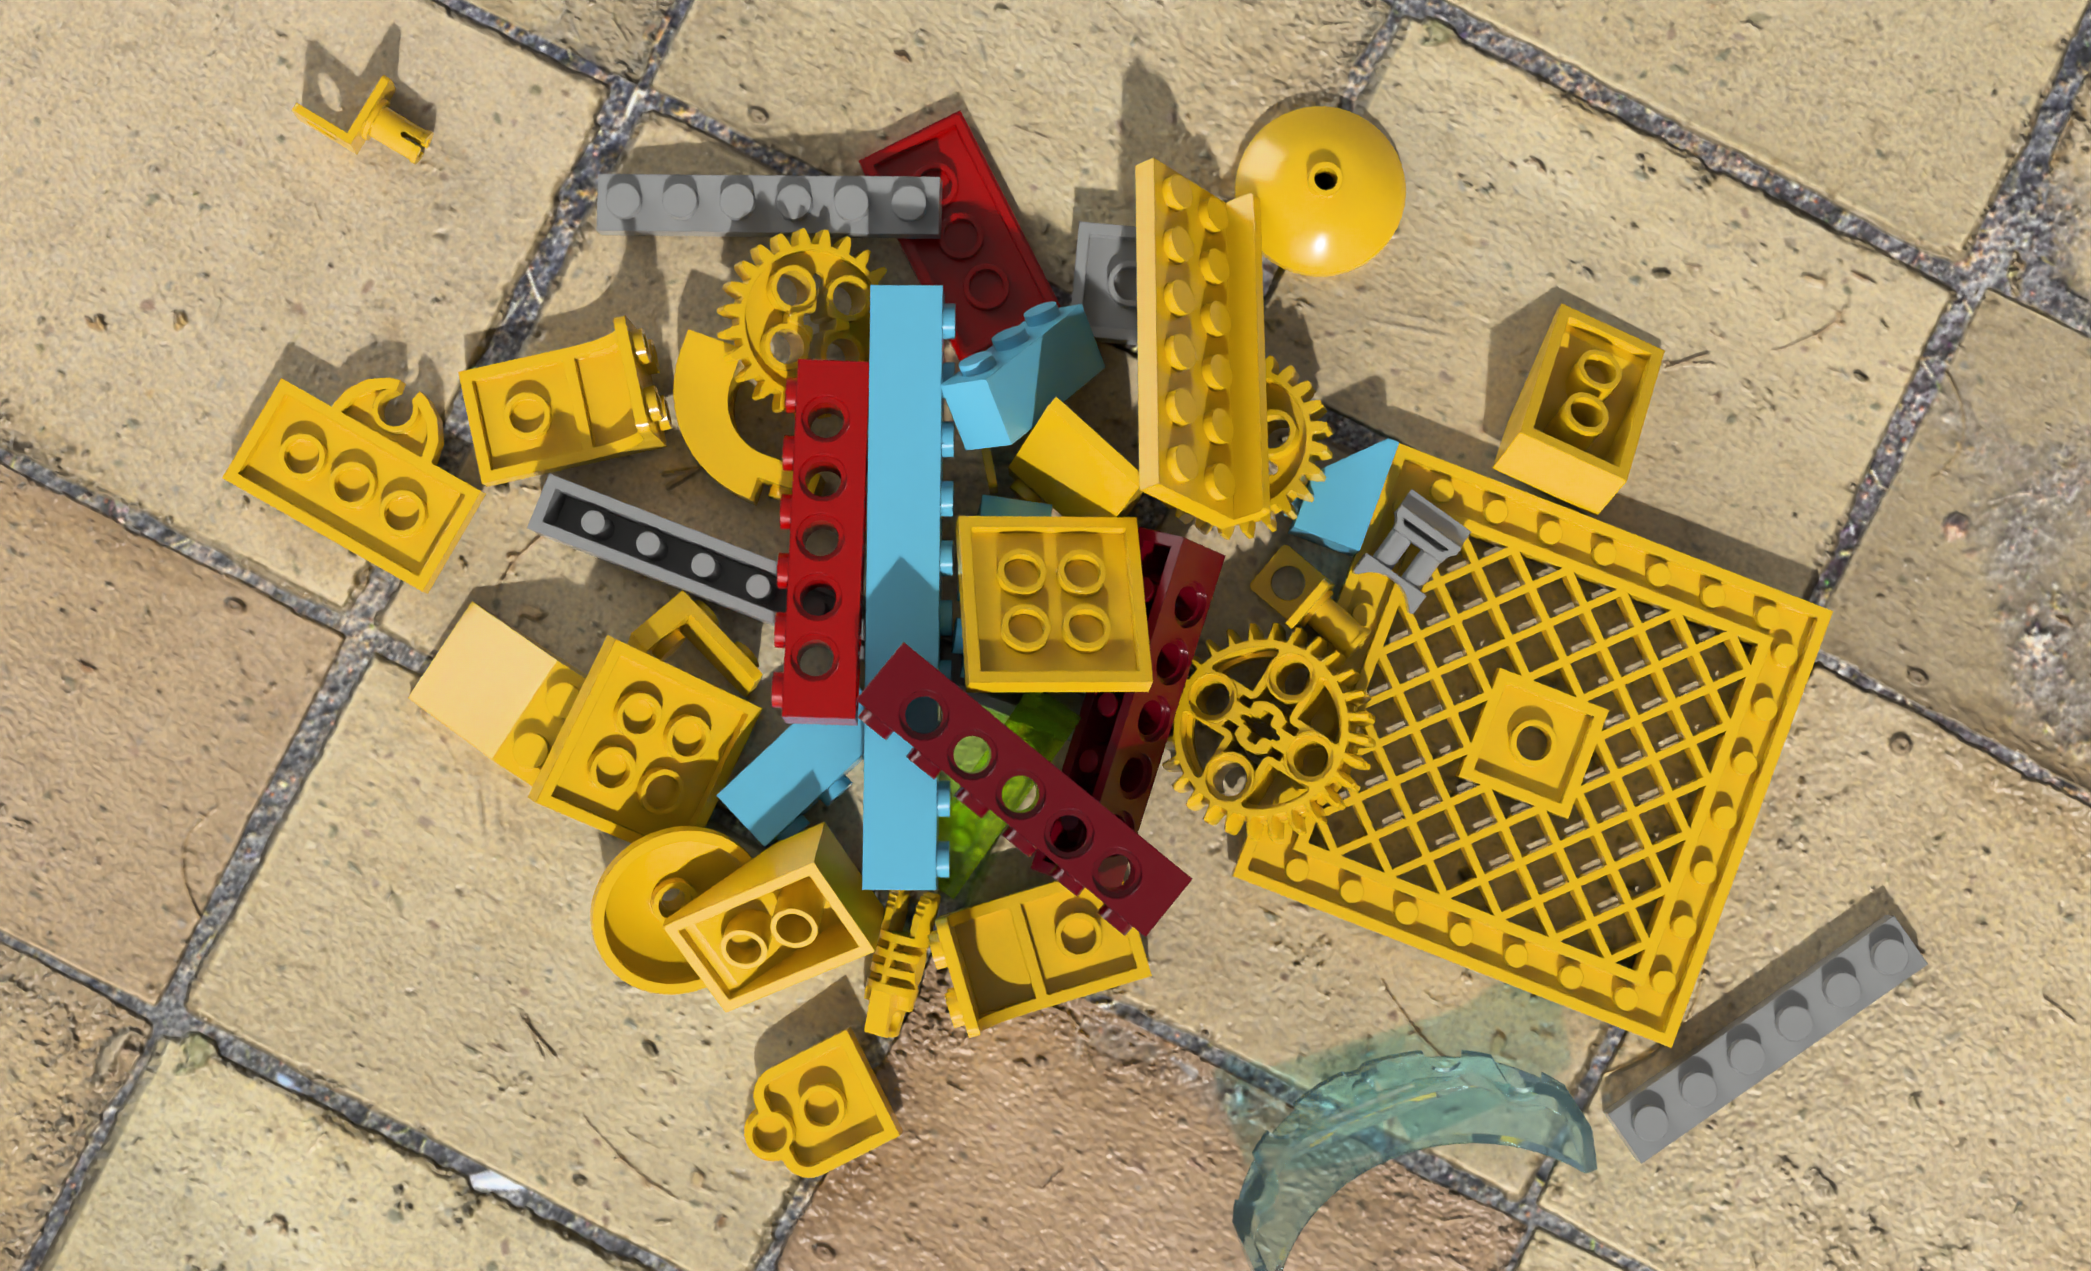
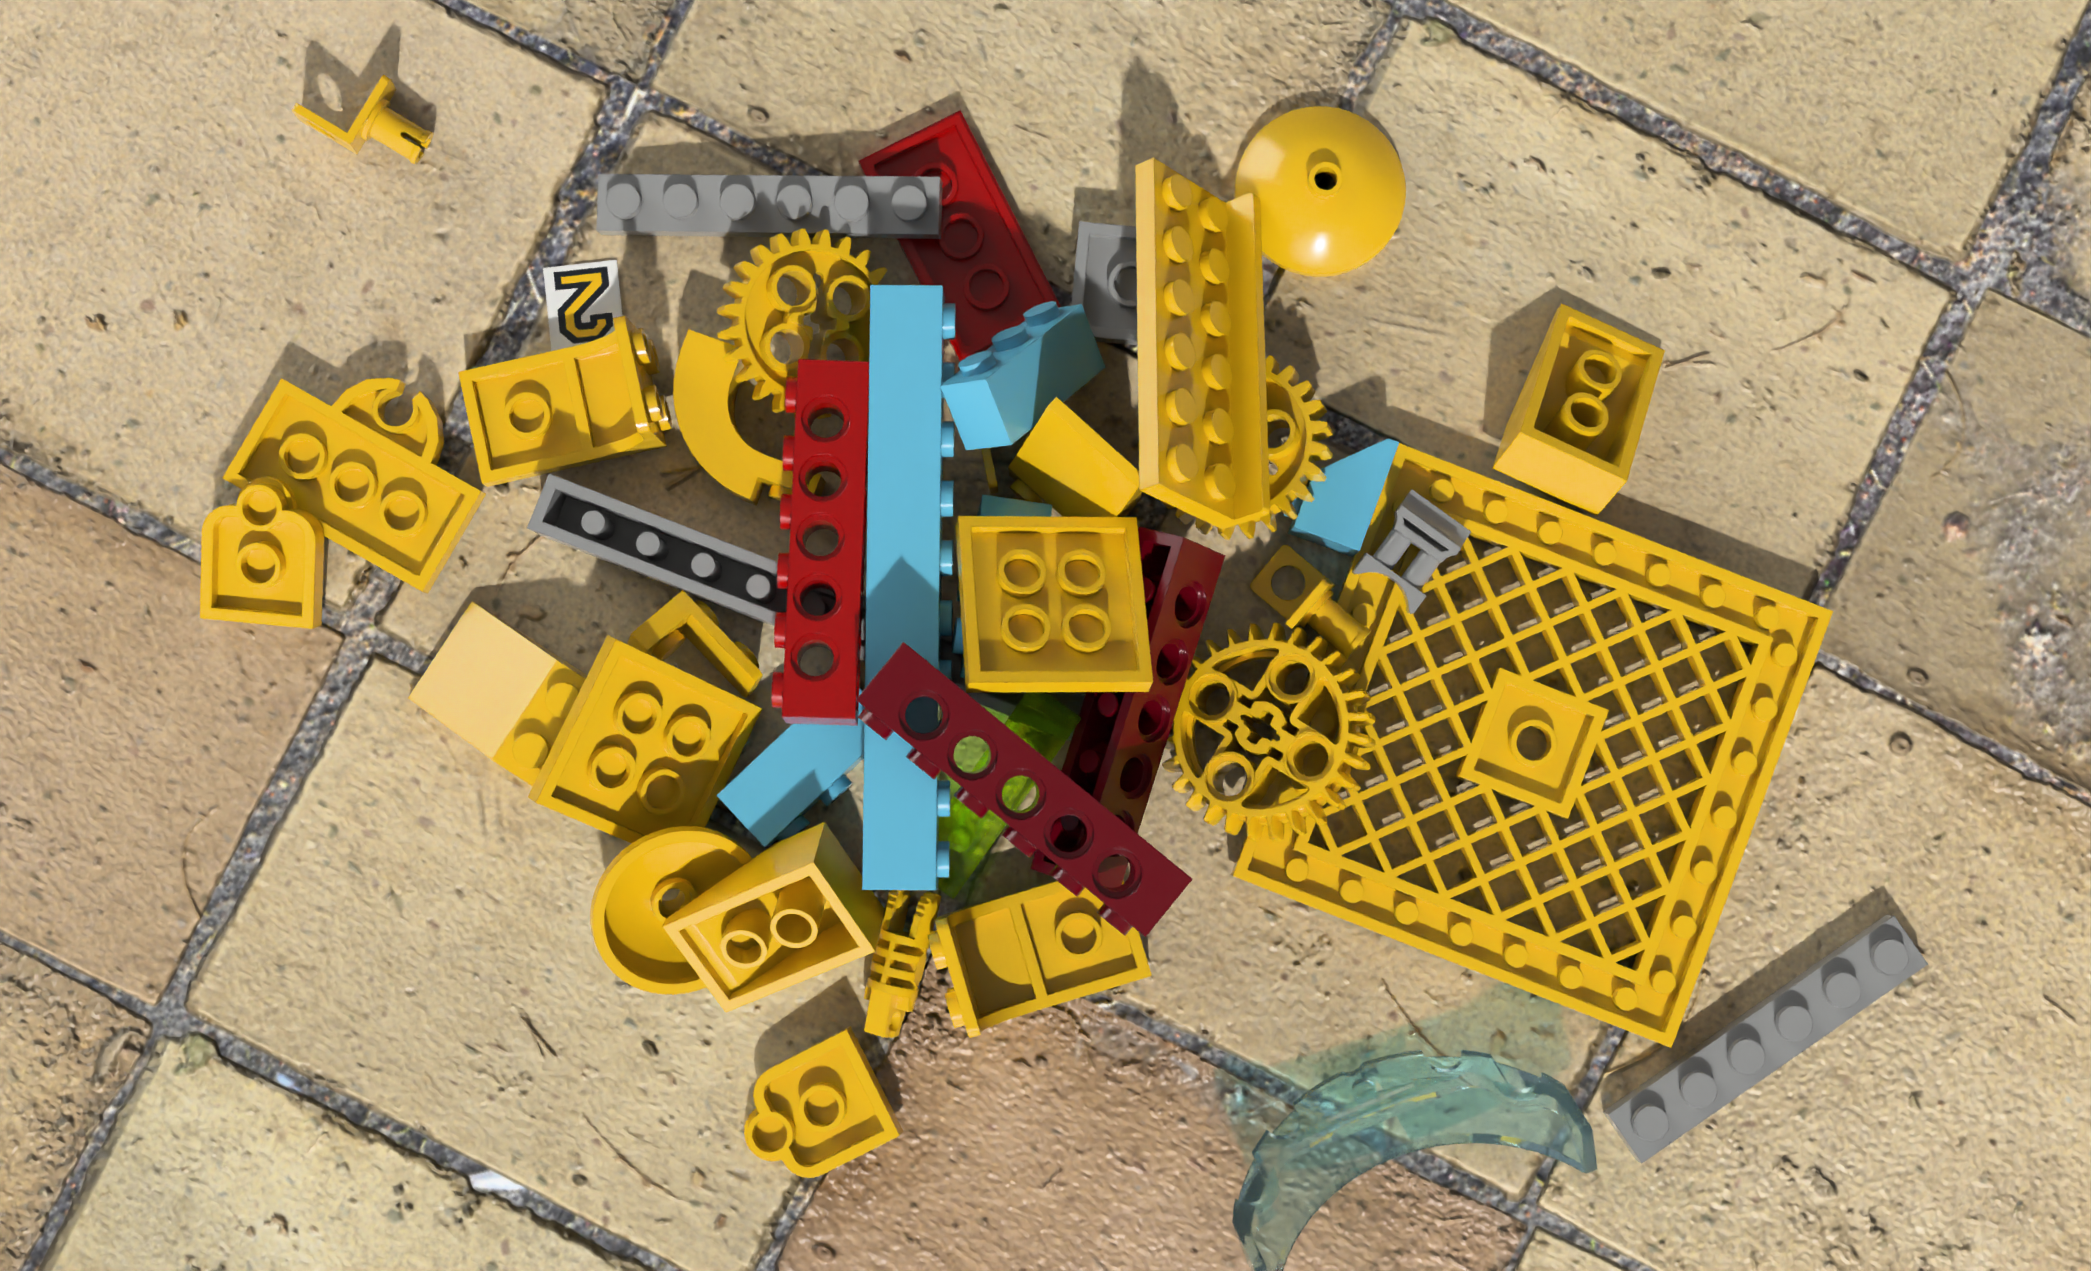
none -> yellow plate [200,477,324,629]
none -> sticker [543,260,623,351]

